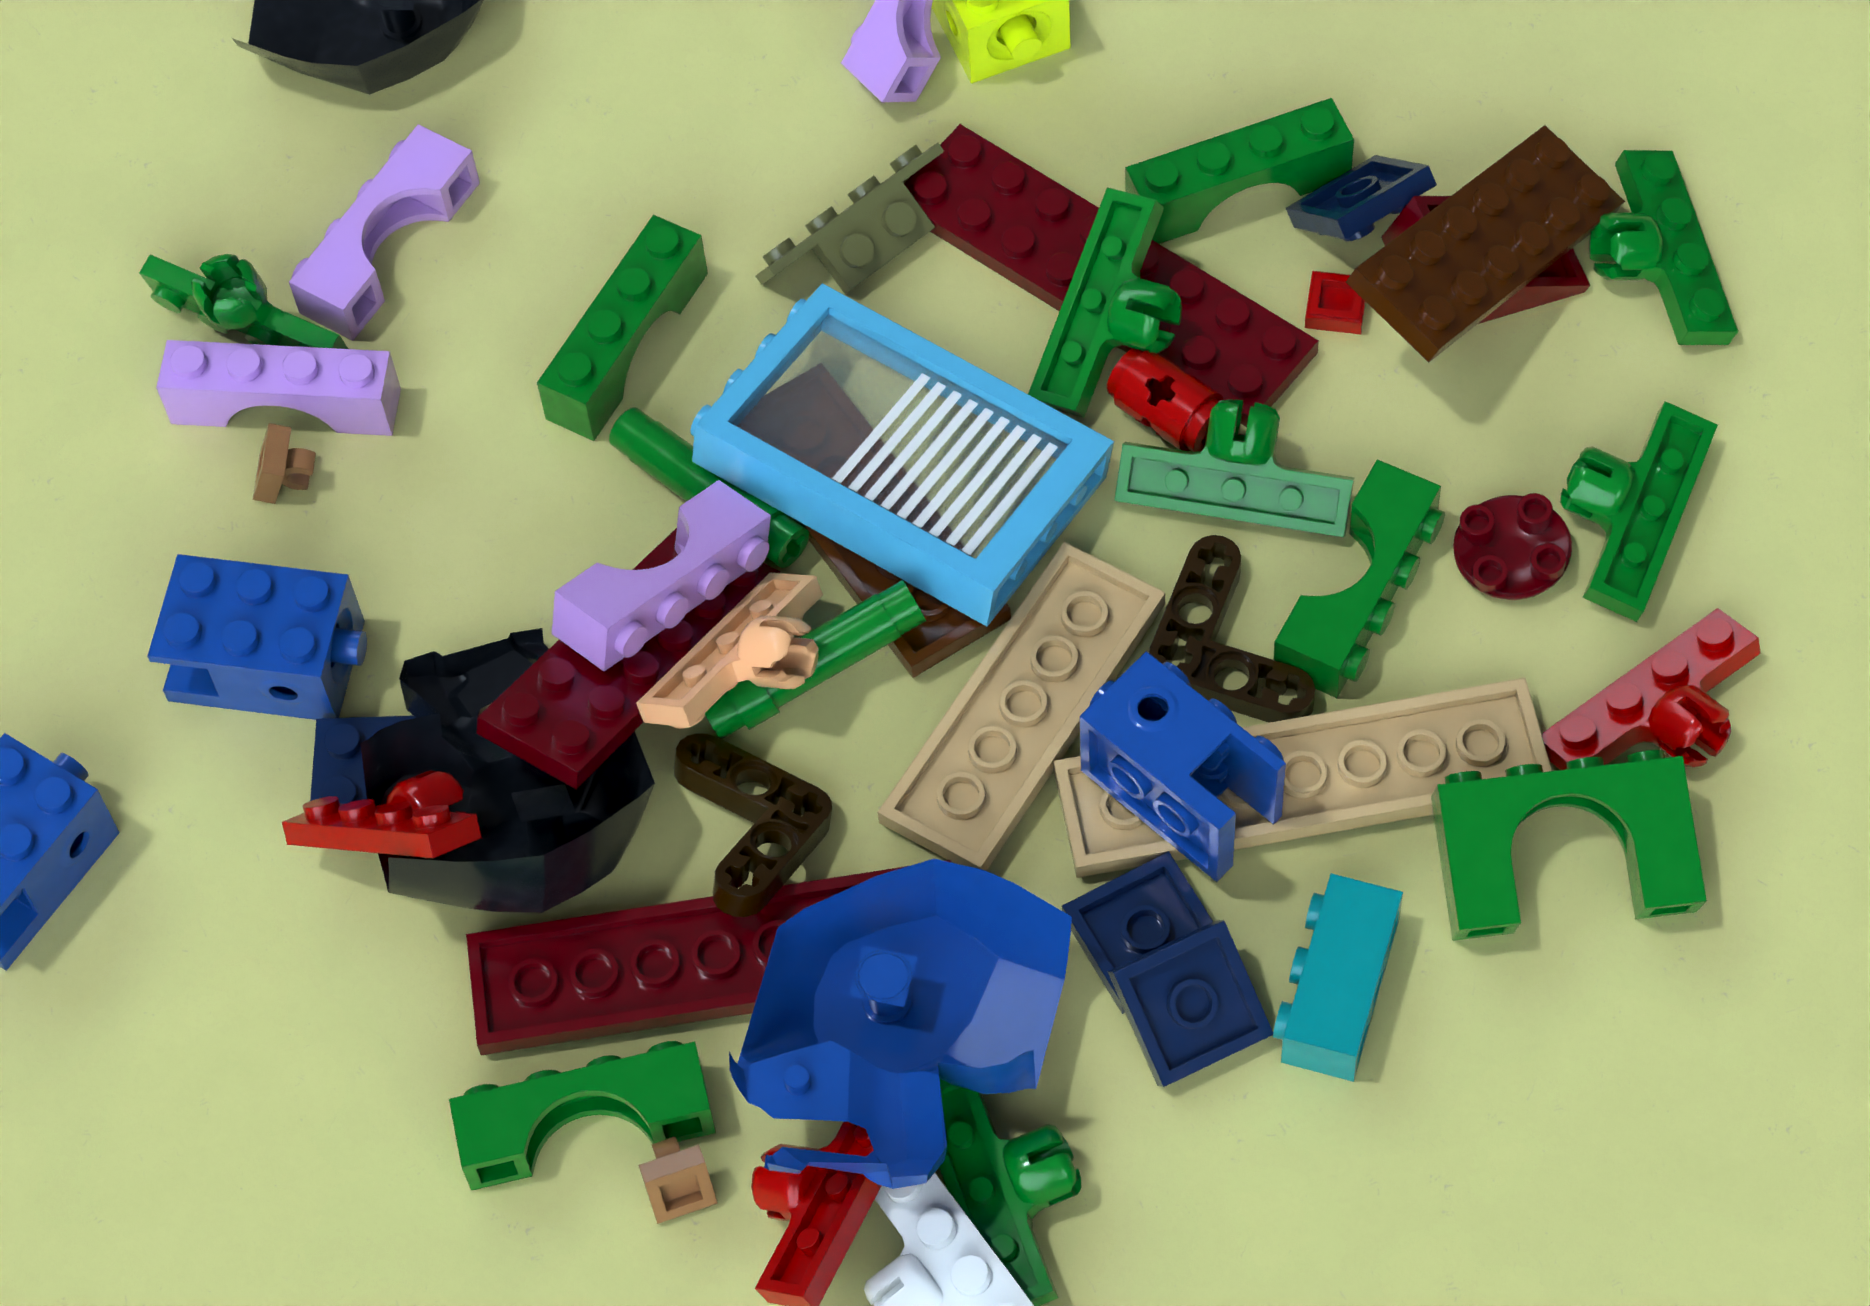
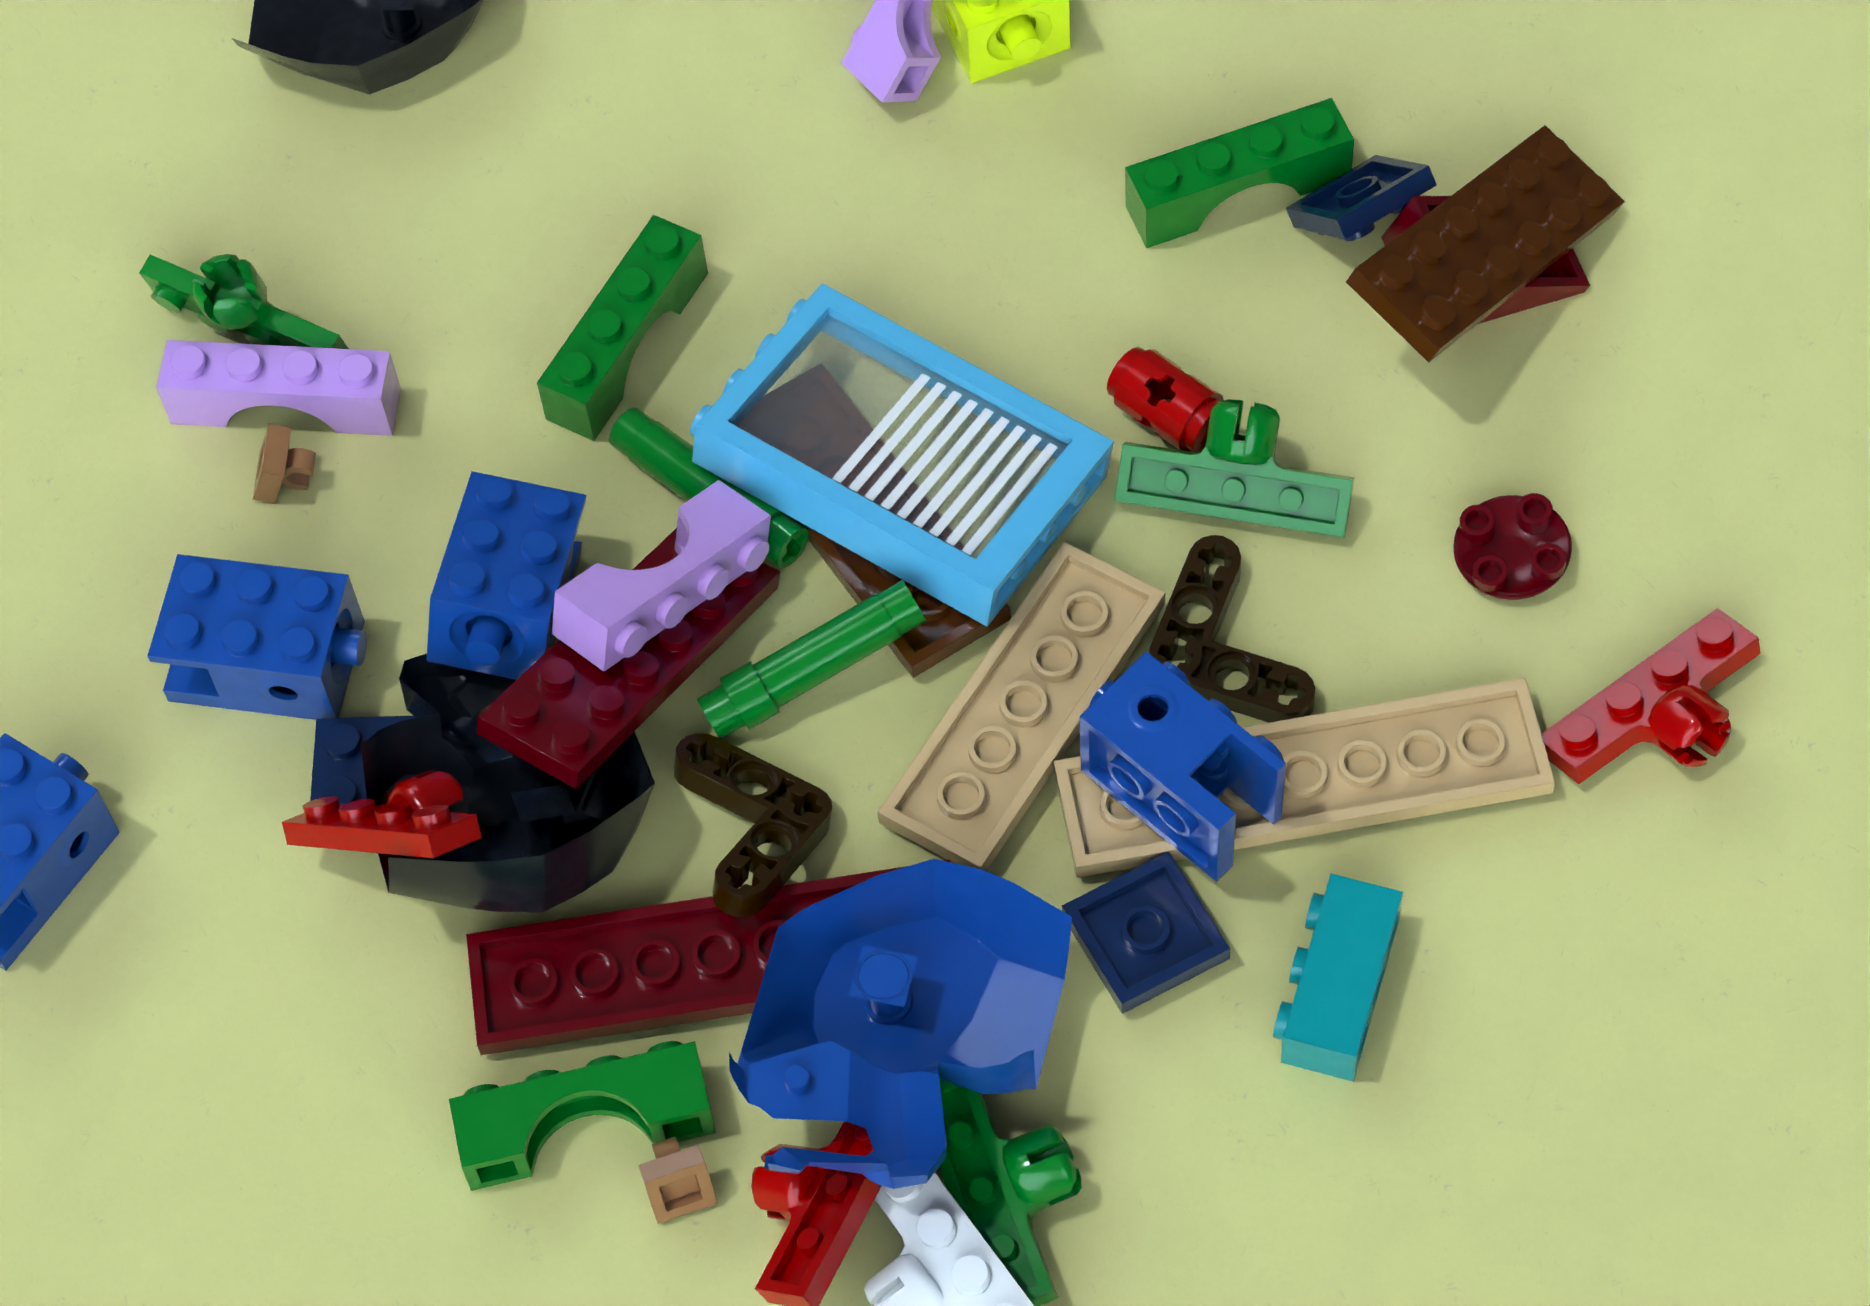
lavender arch [289,124,480,341] -> none
light nougat plate [636,572,823,729] -> none
olive bracket [755,143,944,294] -> none
dark red plate [904,124,1319,427] -> none
green plate [1028,187,1182,418] -> none
dark blue plate [1108,920,1273,1087] -> none
green arch [1273,459,1445,698] -> none
red tile [1305,271,1366,335] -> none
green arch [1431,750,1707,941] -> none
green plate [1560,401,1718,622] -> none
green plate [1589,150,1738,345] -> none
none -> blue torso [426,471,586,680]

